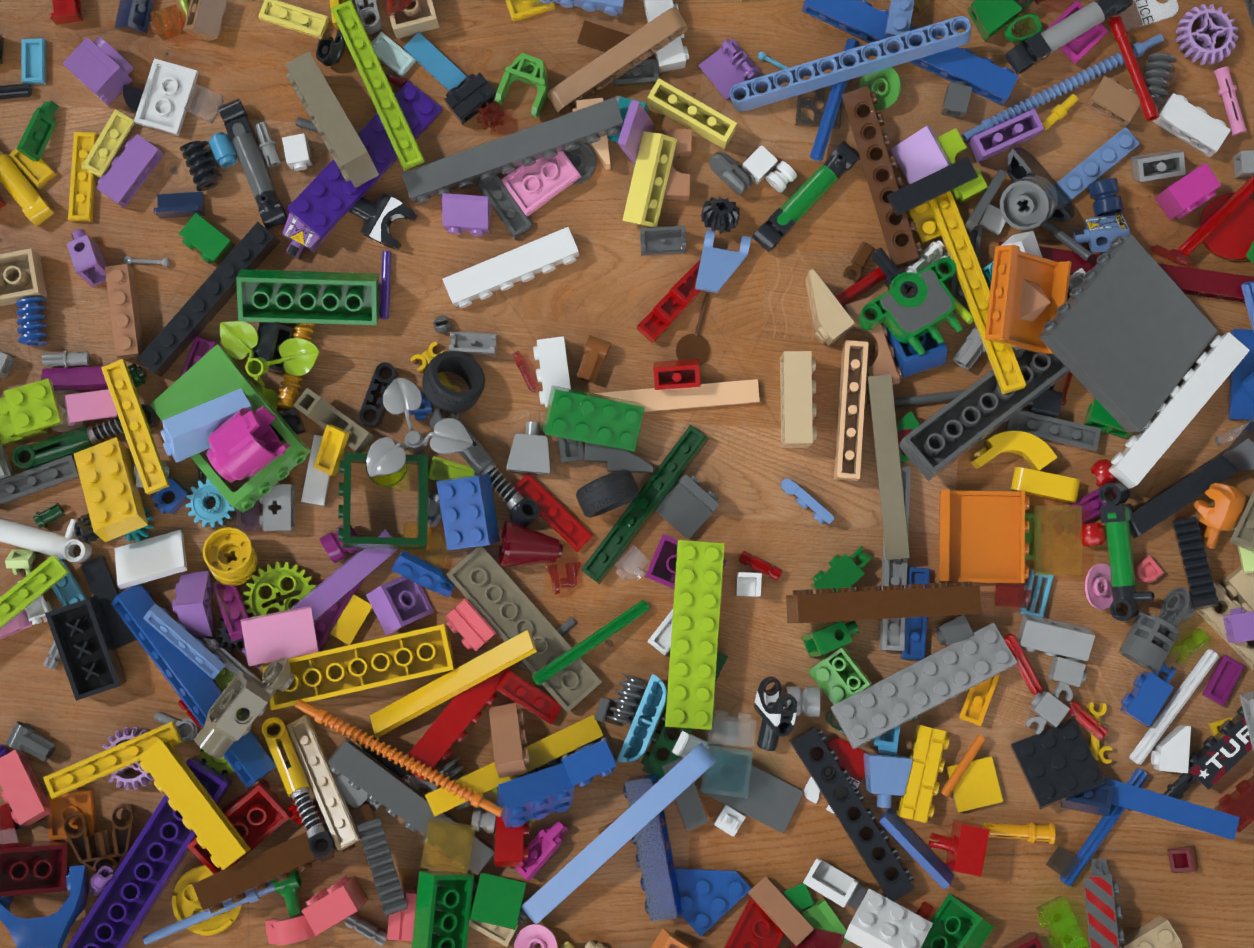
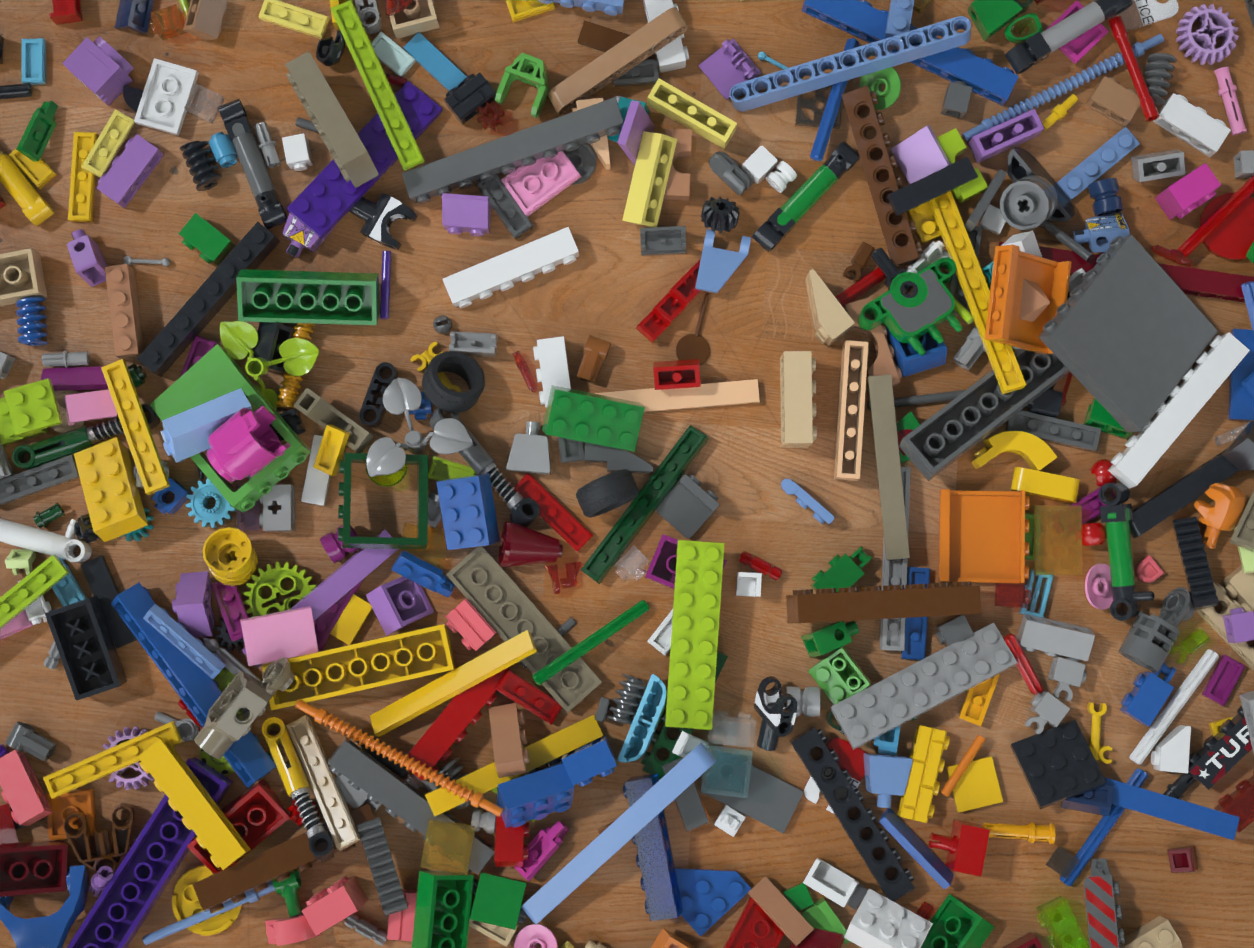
white tile [114,530,187,590] -> none
dark blue panel [154,192,205,219] -> none
red axle [1068,701,1108,740] -> none

